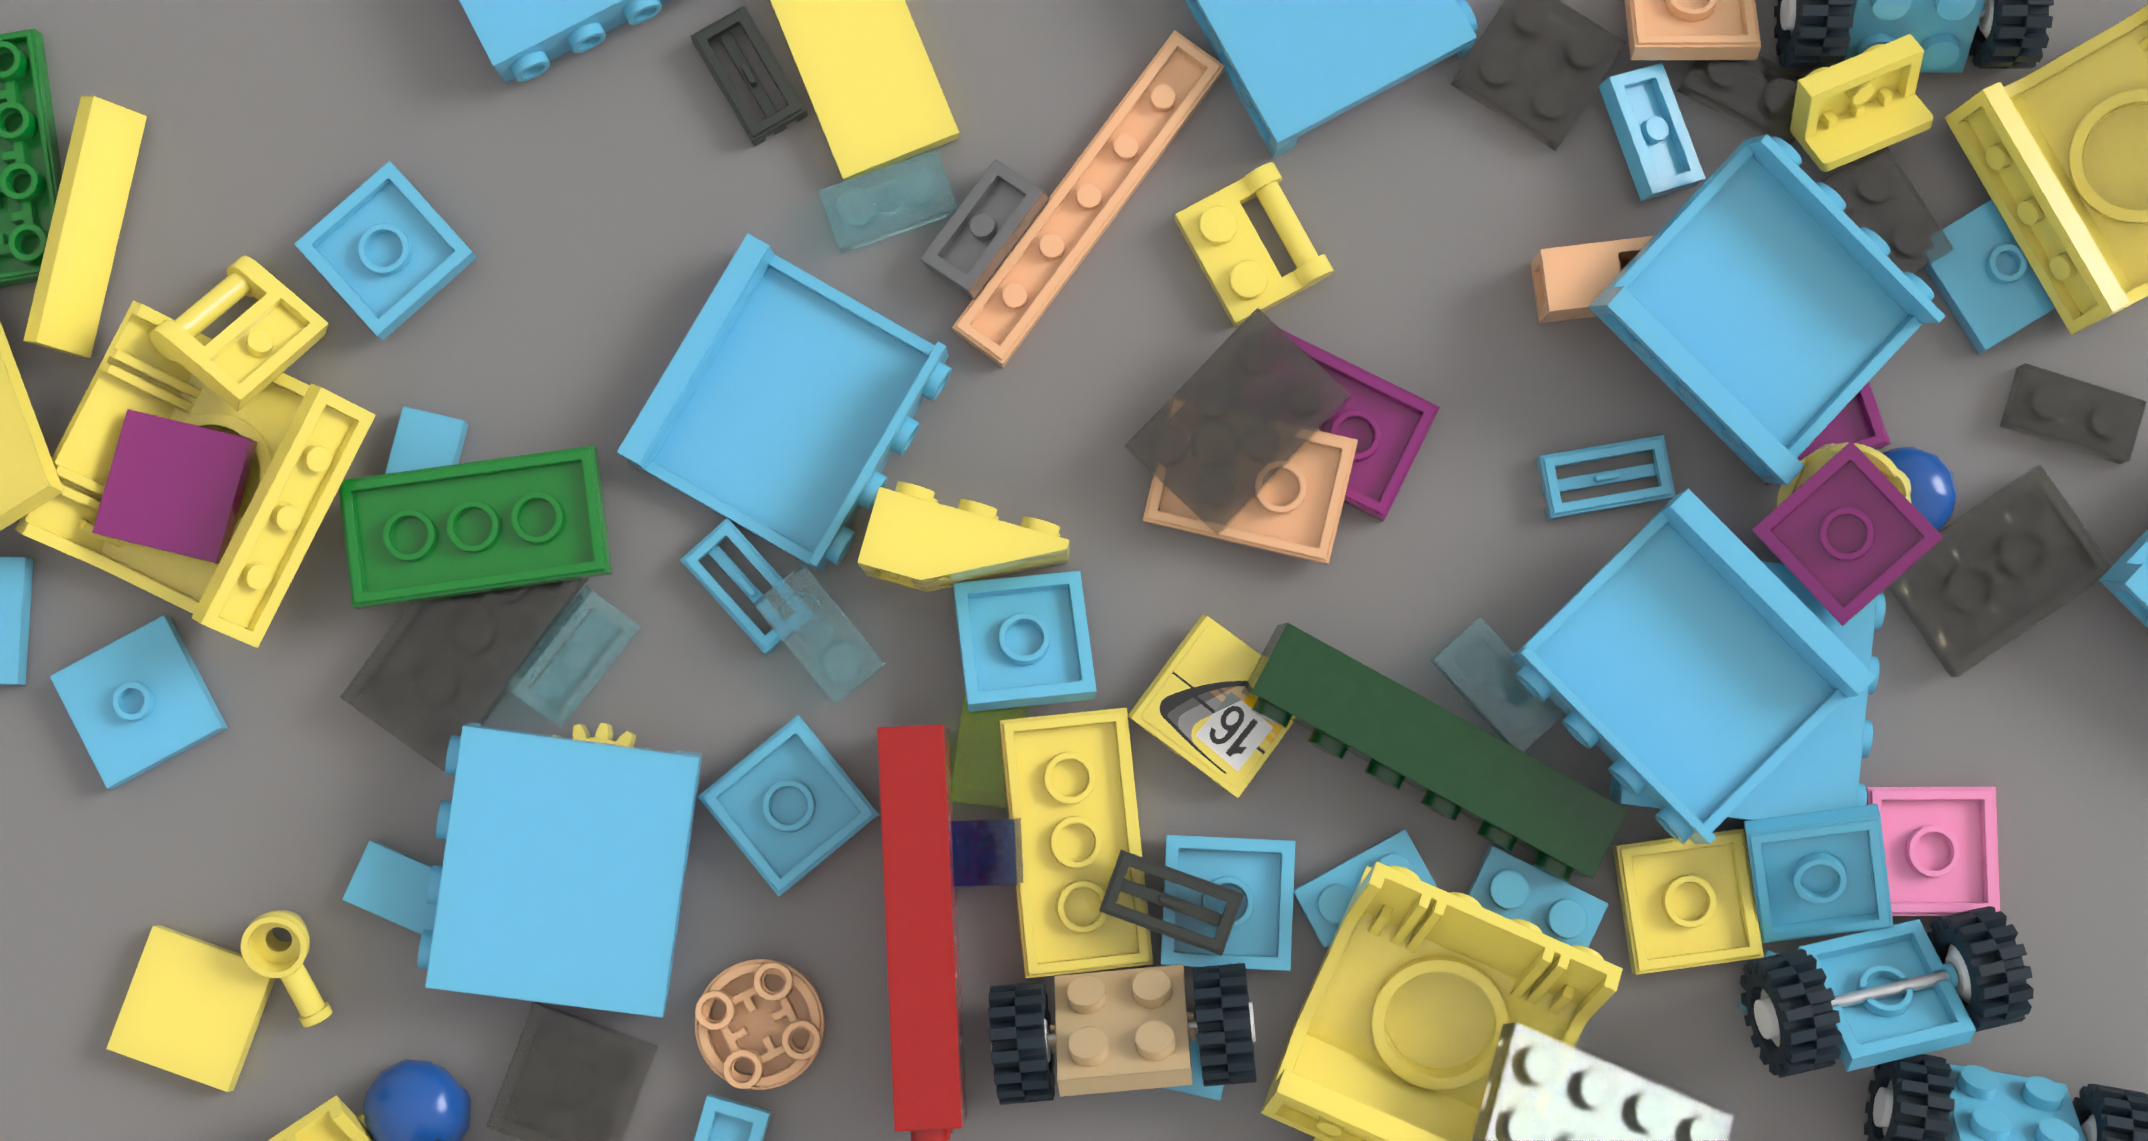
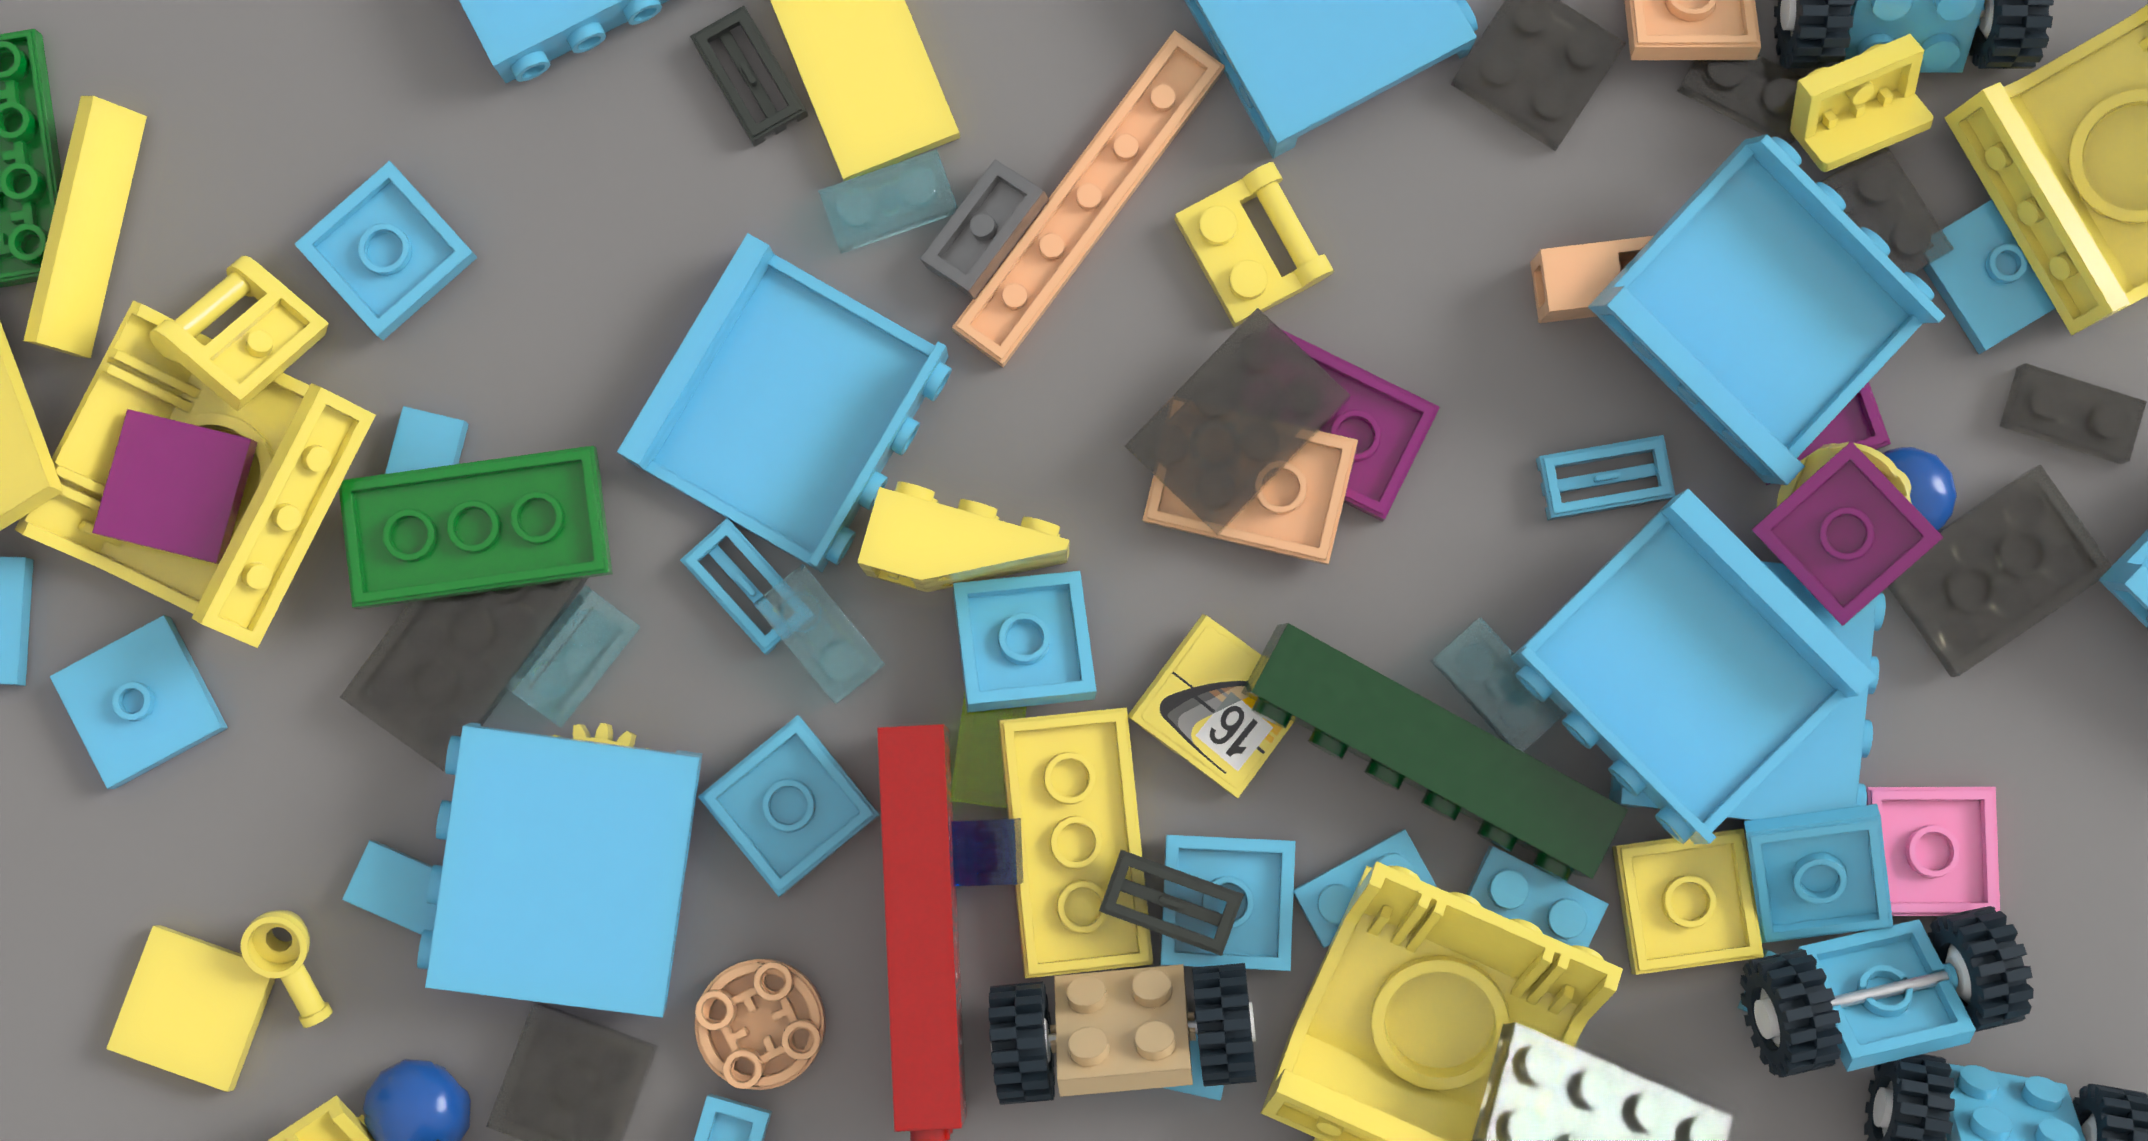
medium azure plate [1598,63,1706,202] -> none

